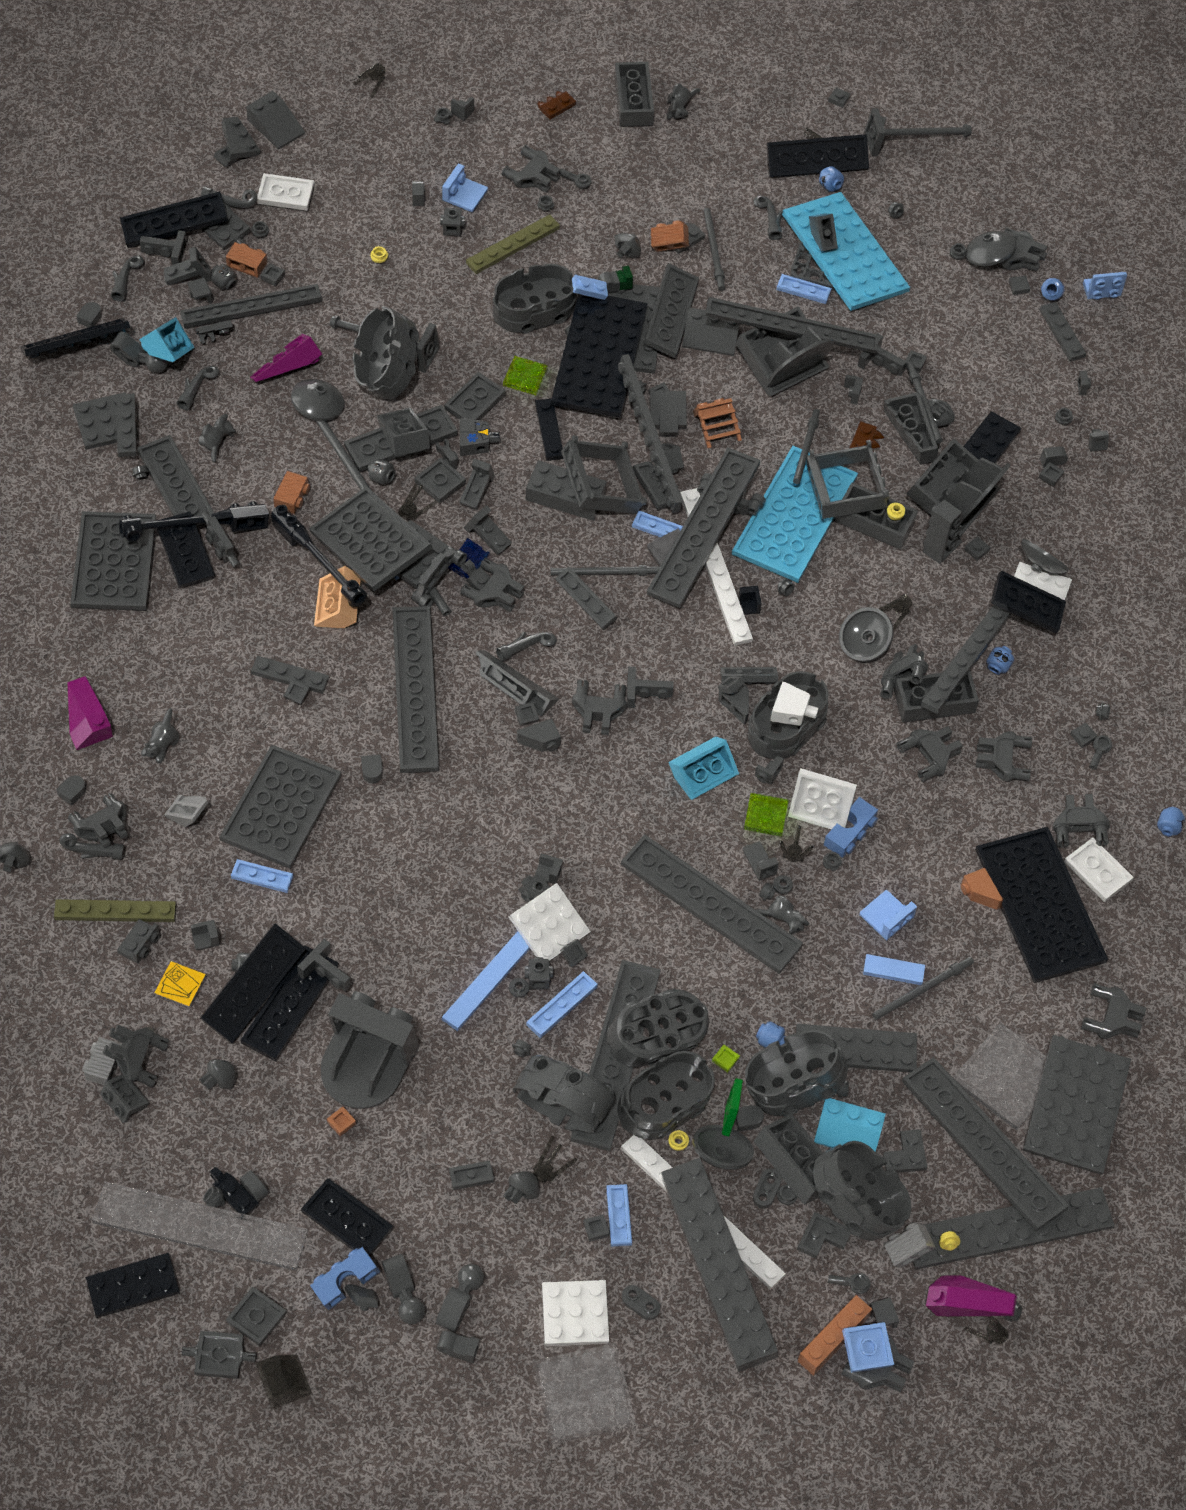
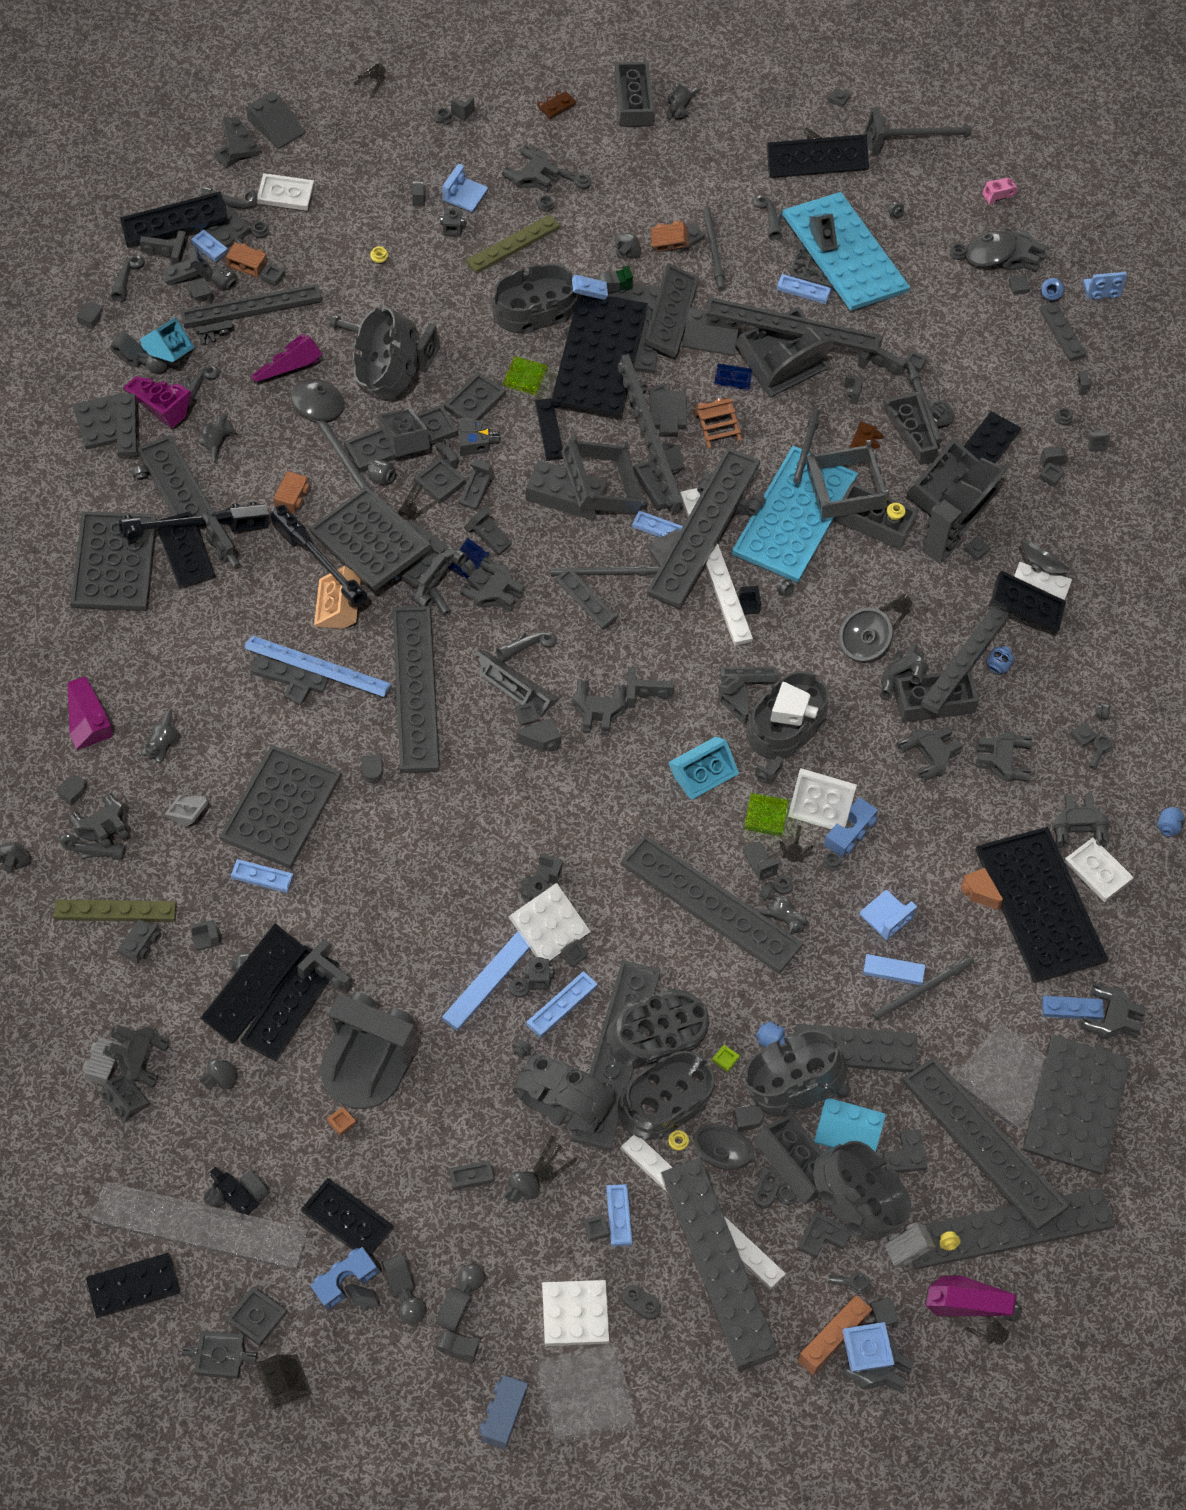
black plate [20,318,130,358] -> none
yellow tile [153,960,207,1010] -> none
green tile [722,1078,743,1137] -> none
medium blue head [819,166,844,192] -> none
none -> magenta wedge [123,376,191,429]
none -> light blue plate [191,230,228,263]
none -> light blue tile [245,636,392,697]
none -> sand blue brick [479,1375,528,1450]
none -> clear blue plate [714,363,752,389]
none -> bright pink leg [982,178,1018,204]
none -> medium blue plate [1042,996,1104,1020]

